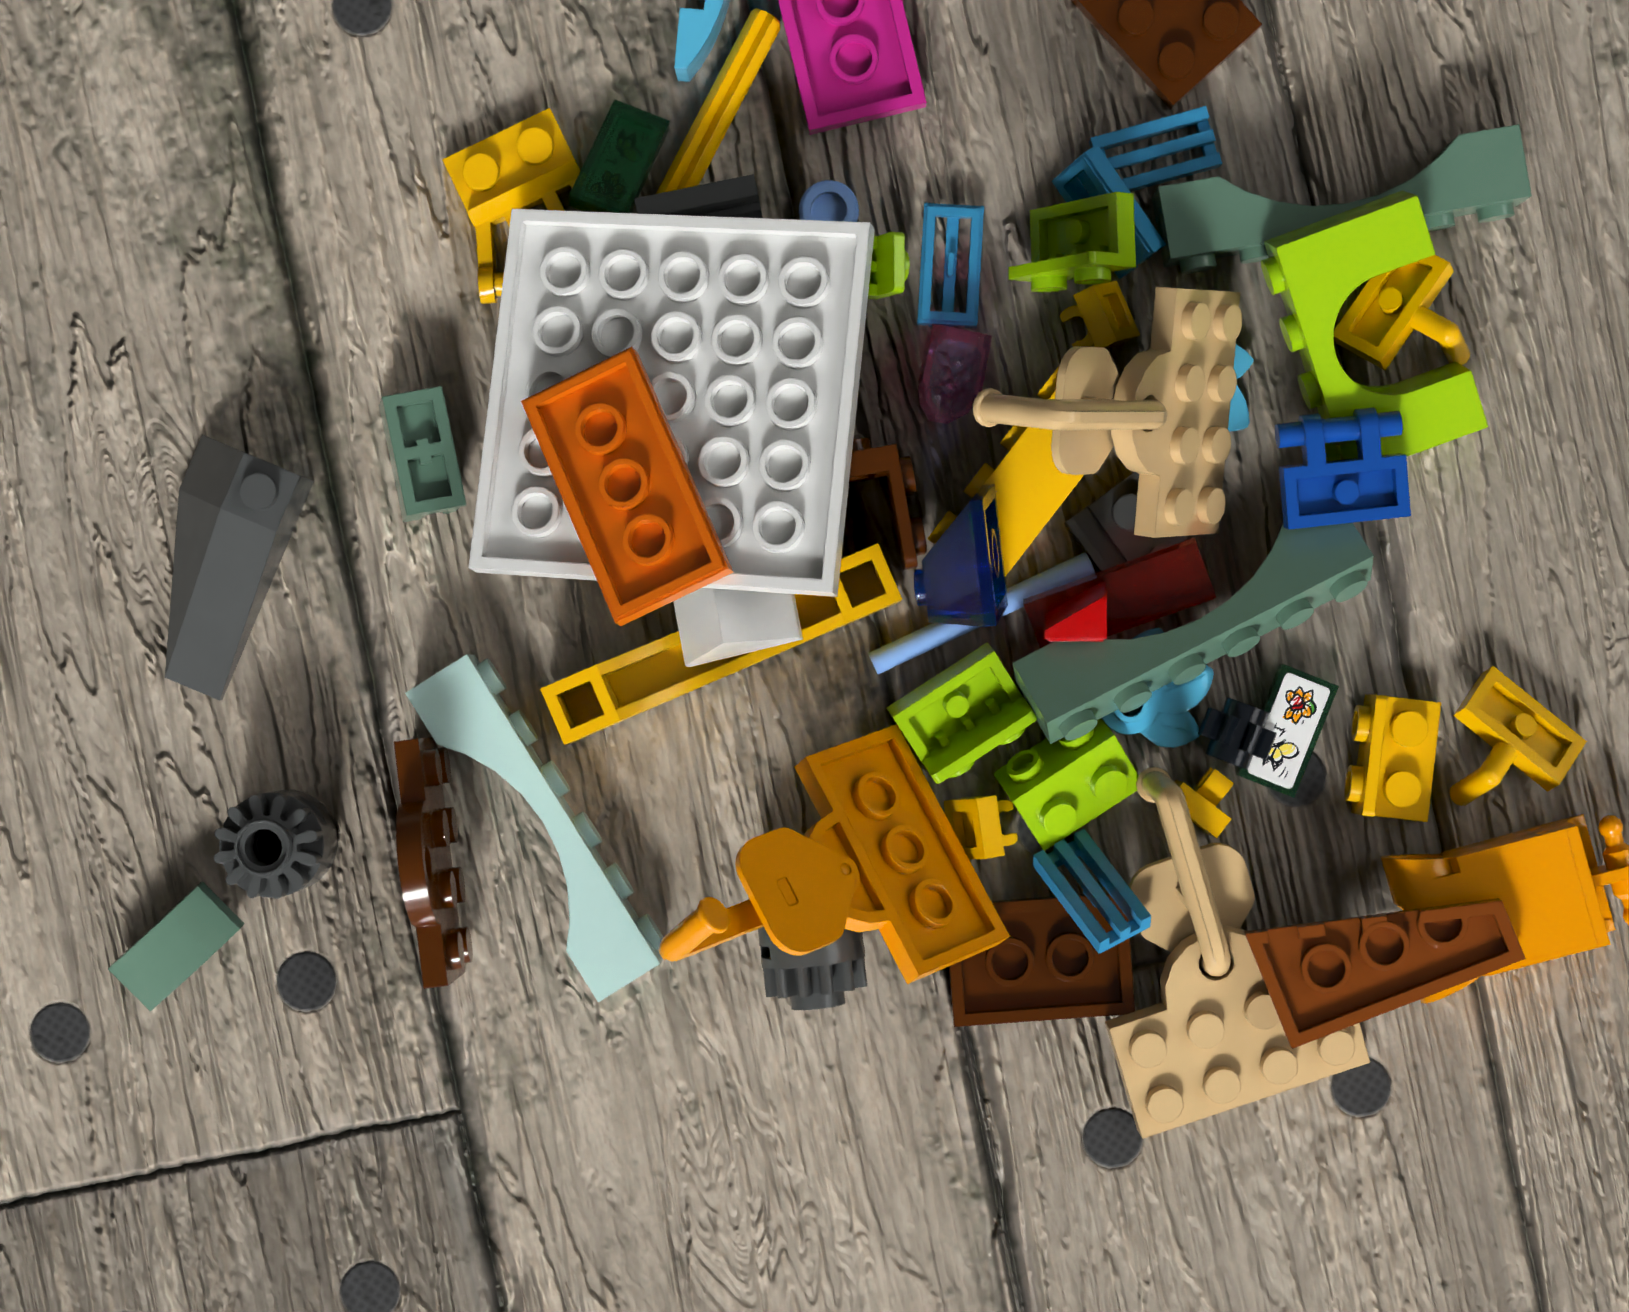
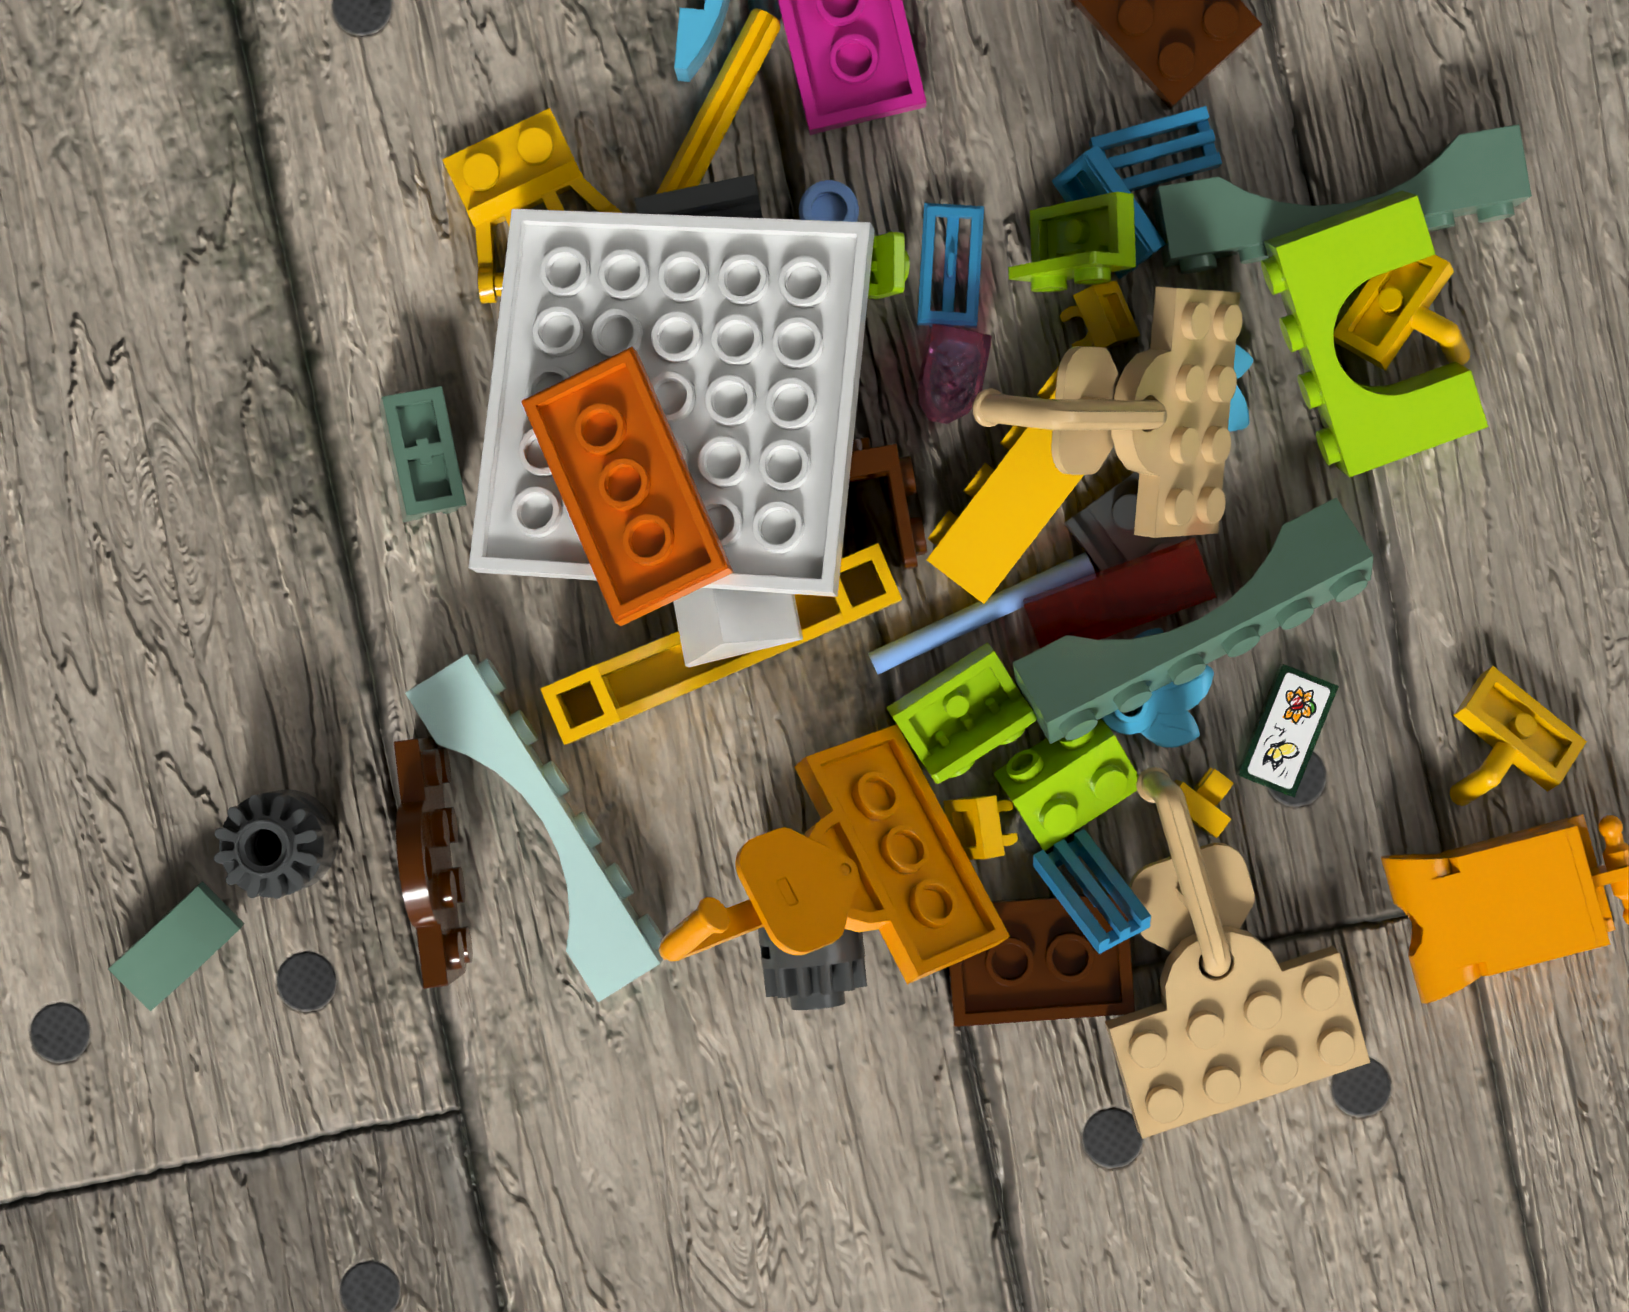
dark grey wedge [165,434,314,701] -> none
clear green tile [568,99,670,213] -> none
clear blue slope [914,484,1008,627] -> none
red slope [1044,582,1107,642] -> none
black gear [1198,697,1277,770] -> none
dark orange wing [1244,898,1526,1049] -> none
blue plate [1275,407,1411,530] -> none
yellow bracket [1344,694,1441,822] -> none

